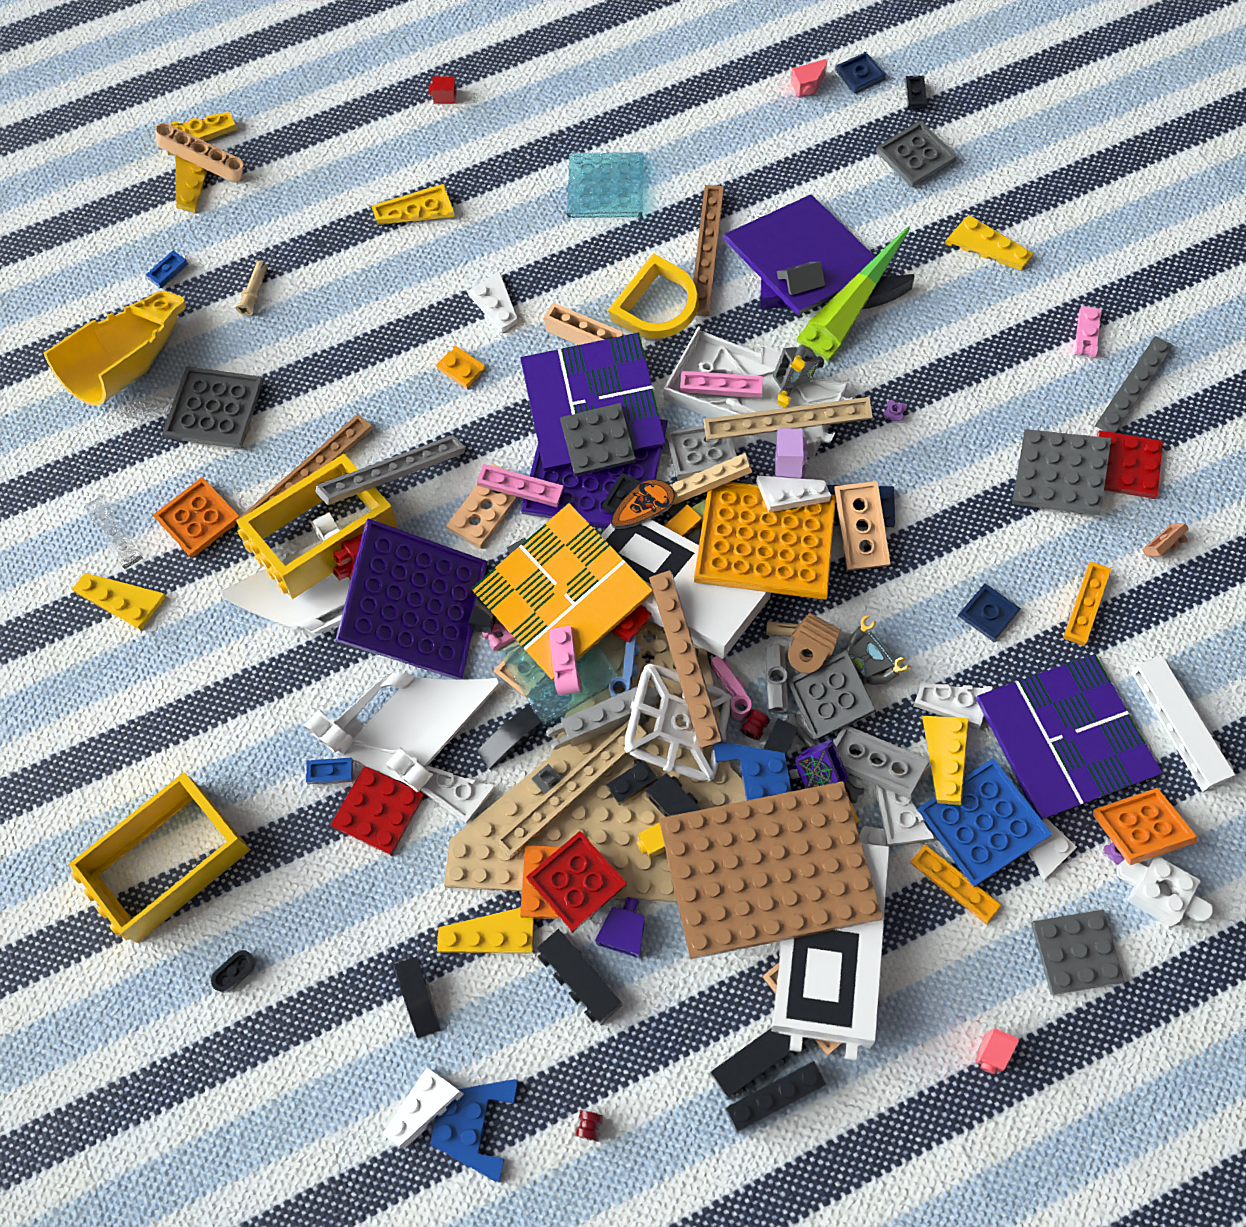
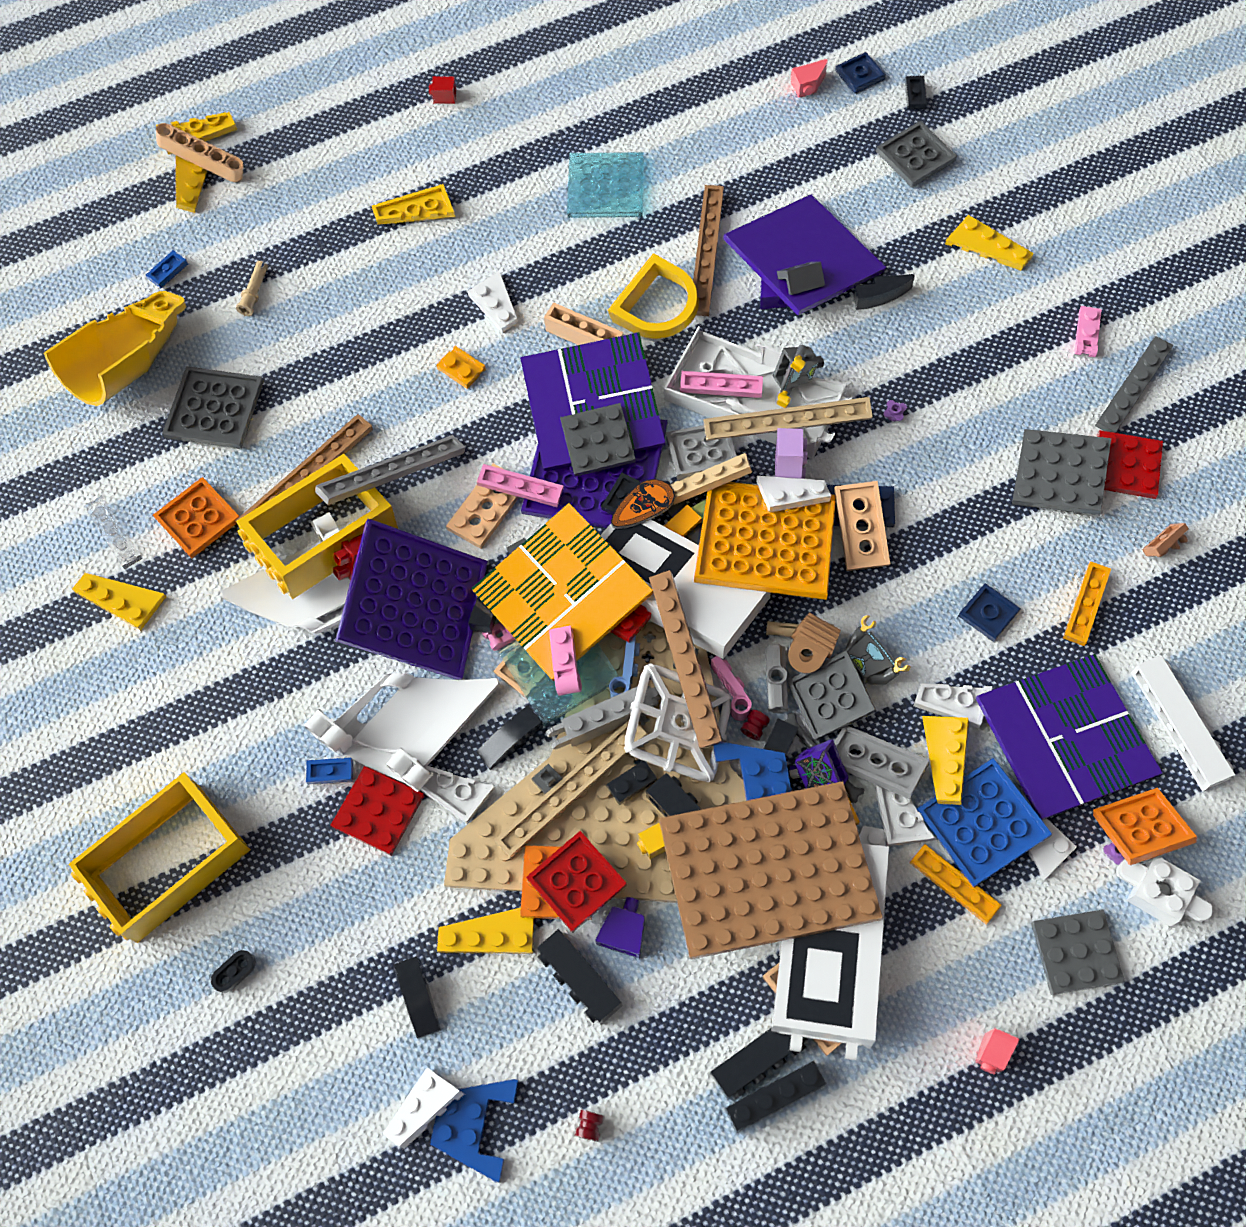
lime plate [796,226,910,363] -> none

